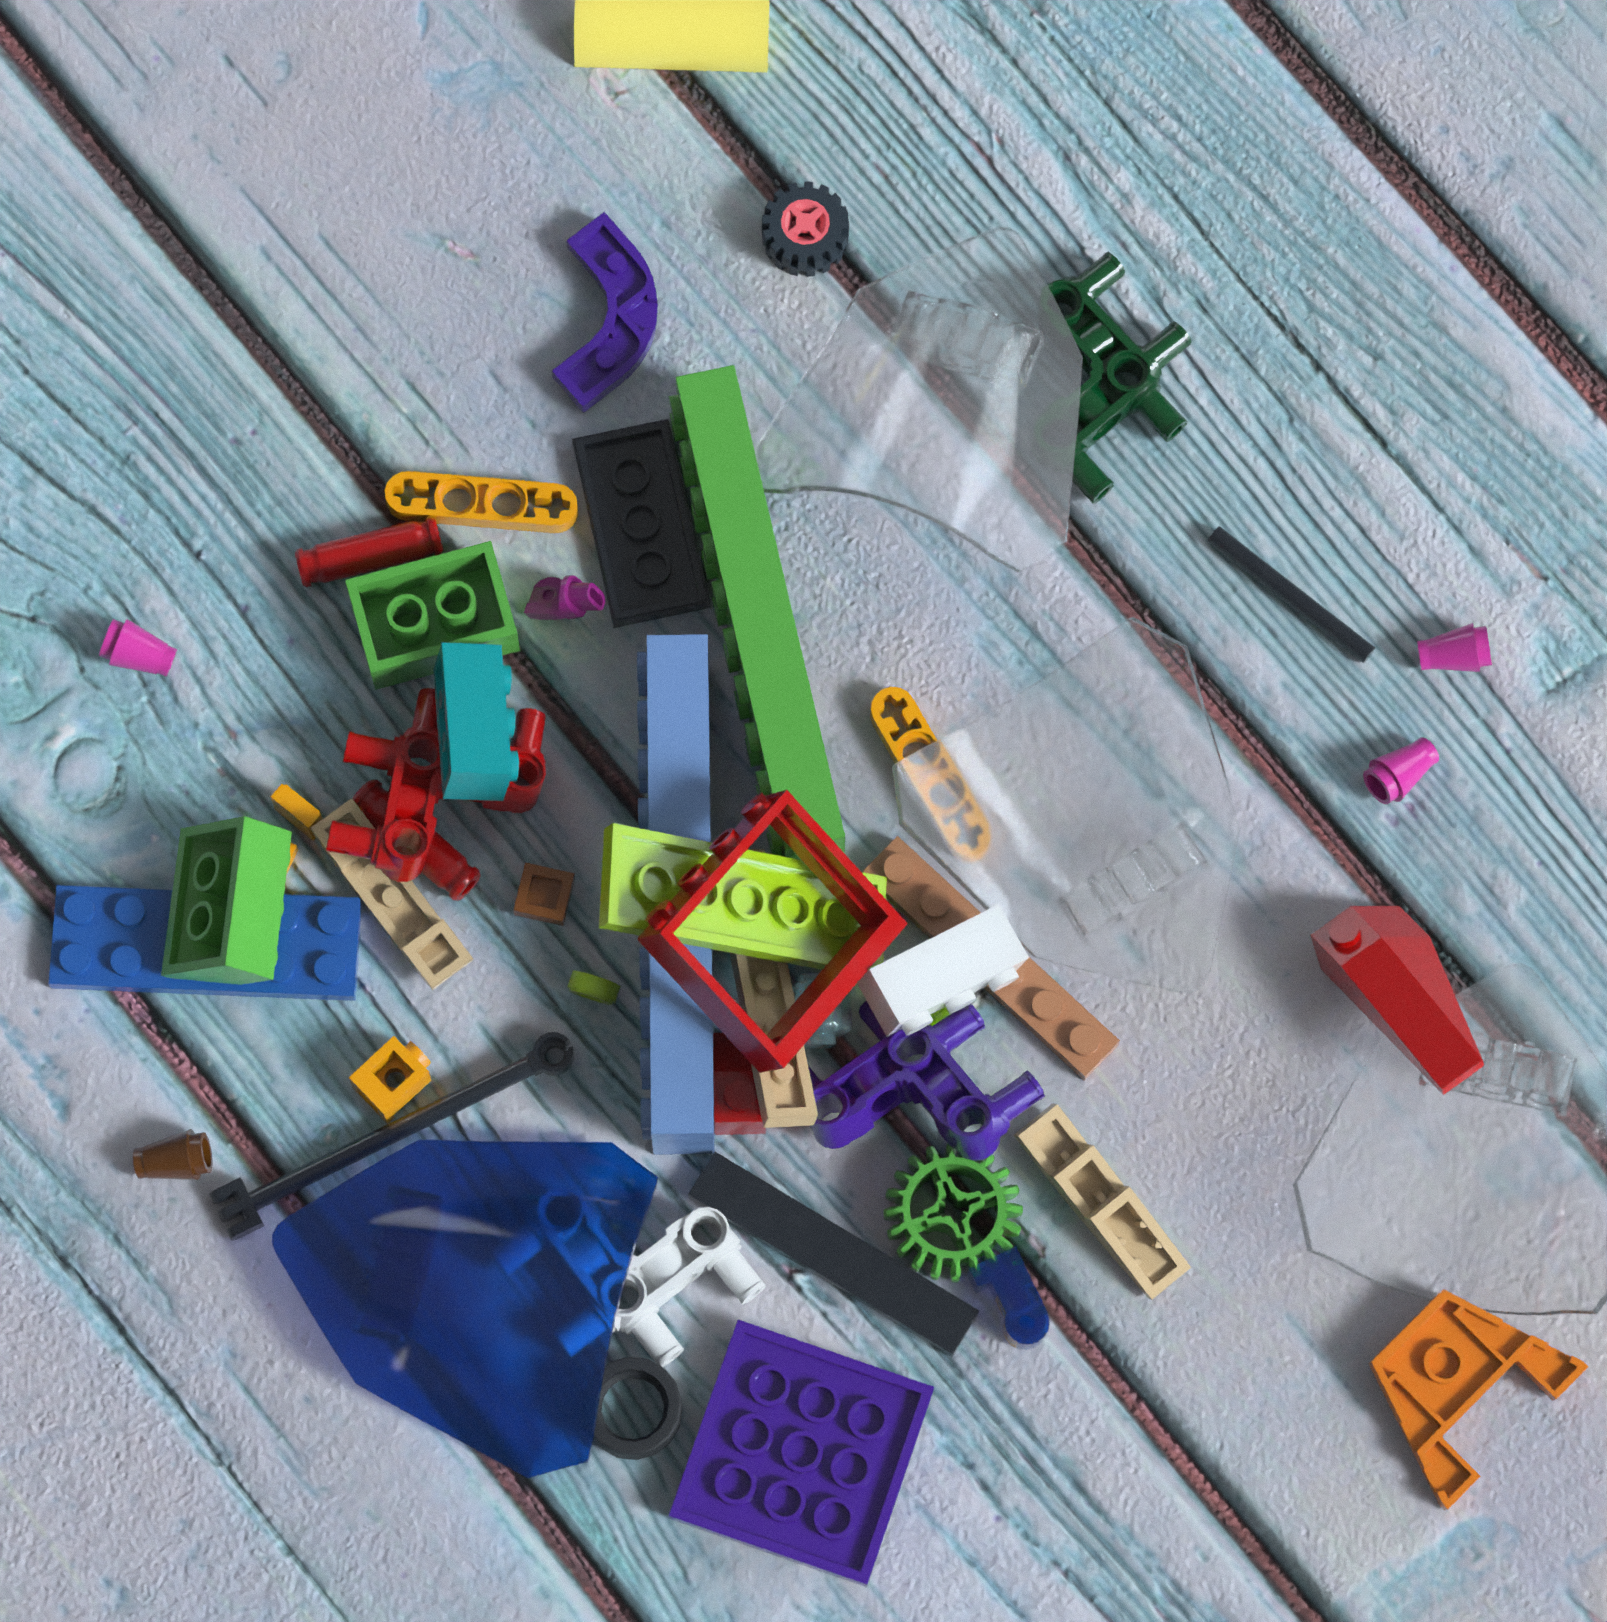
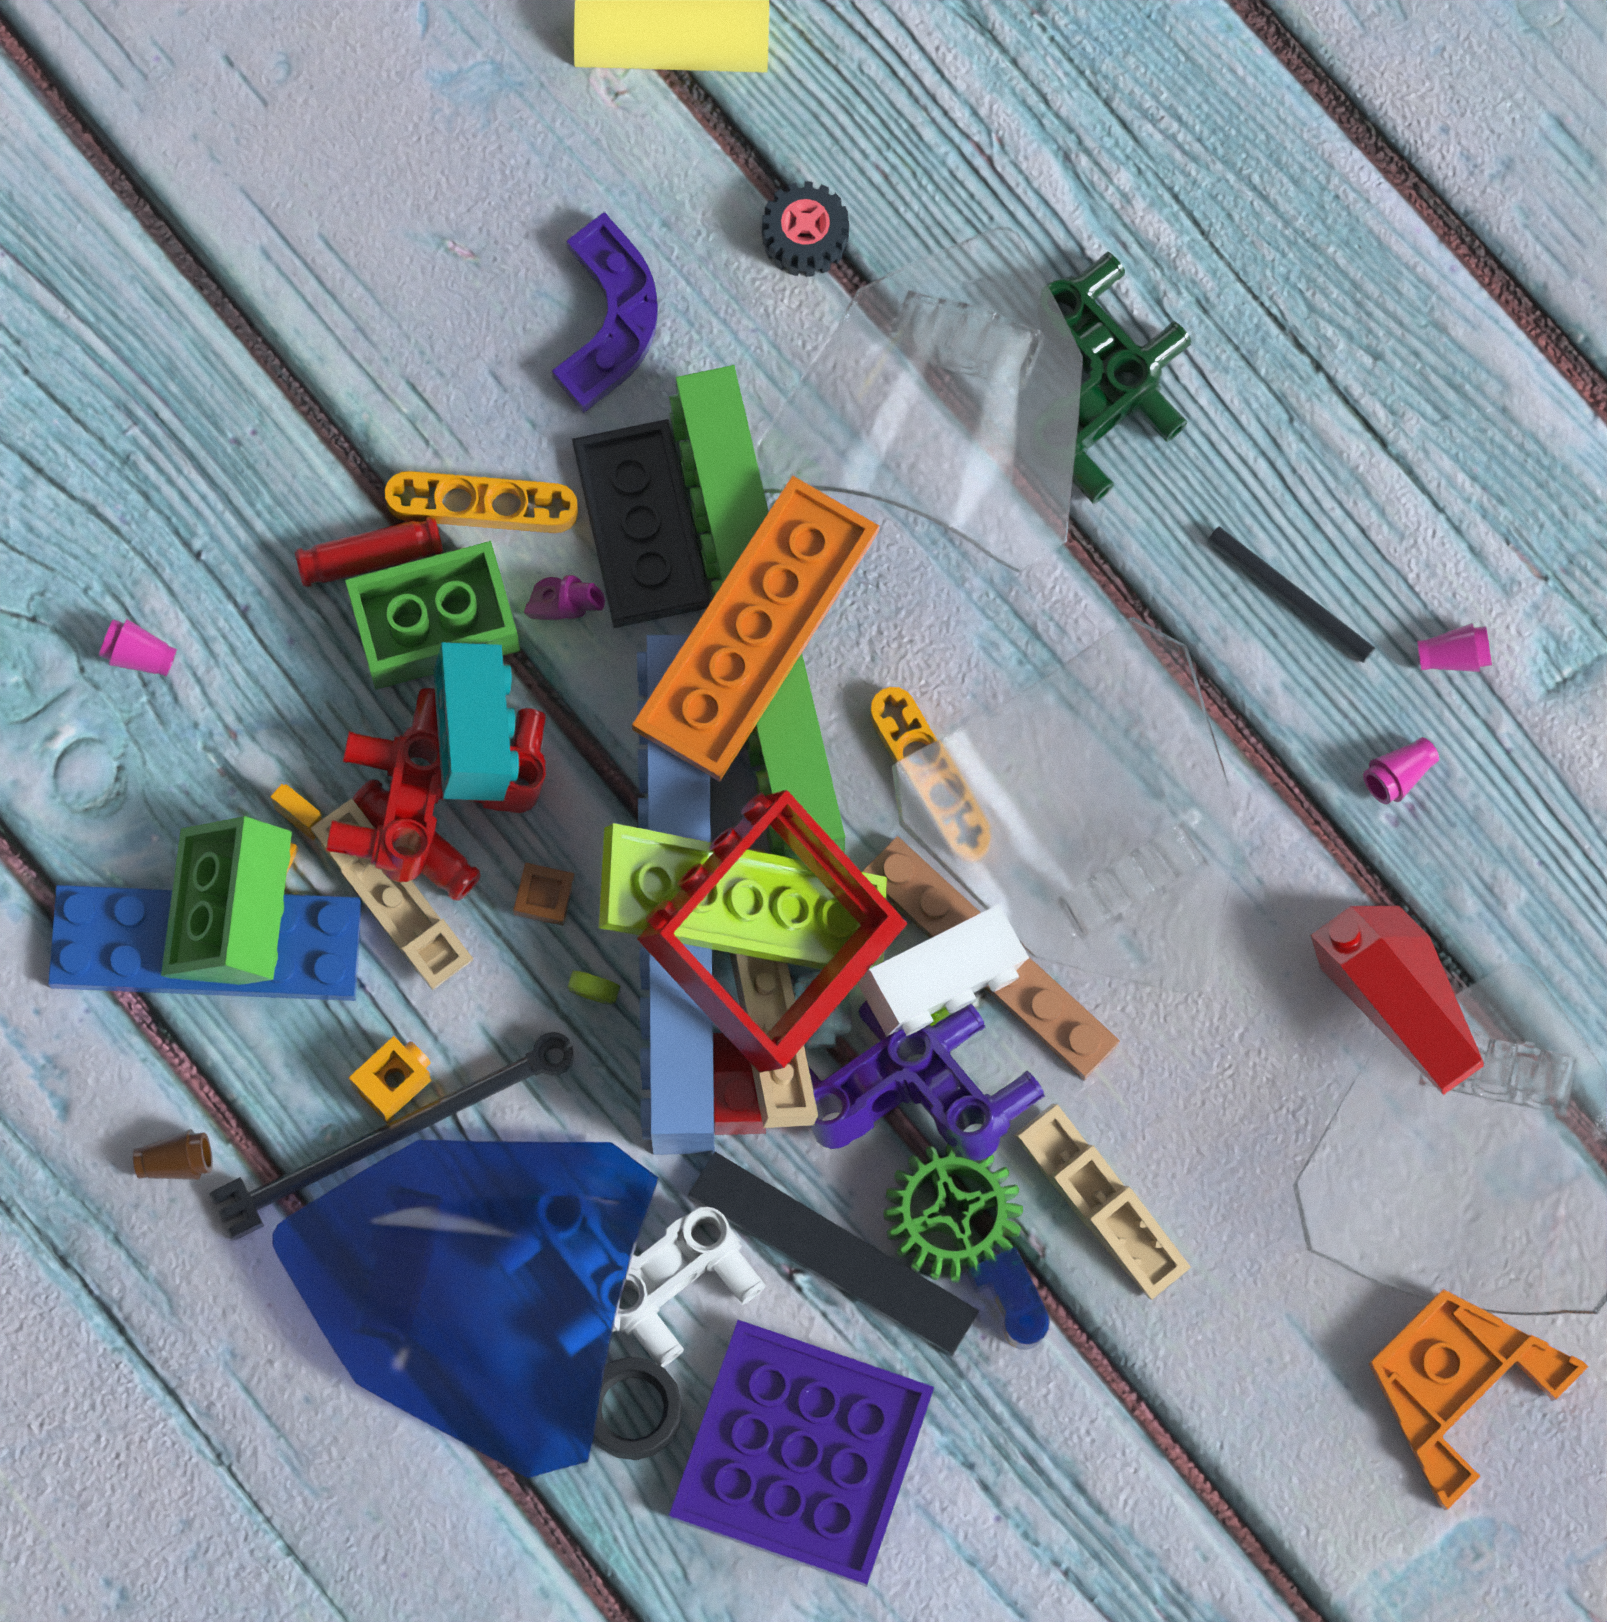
none -> orange plate [632,475,879,782]

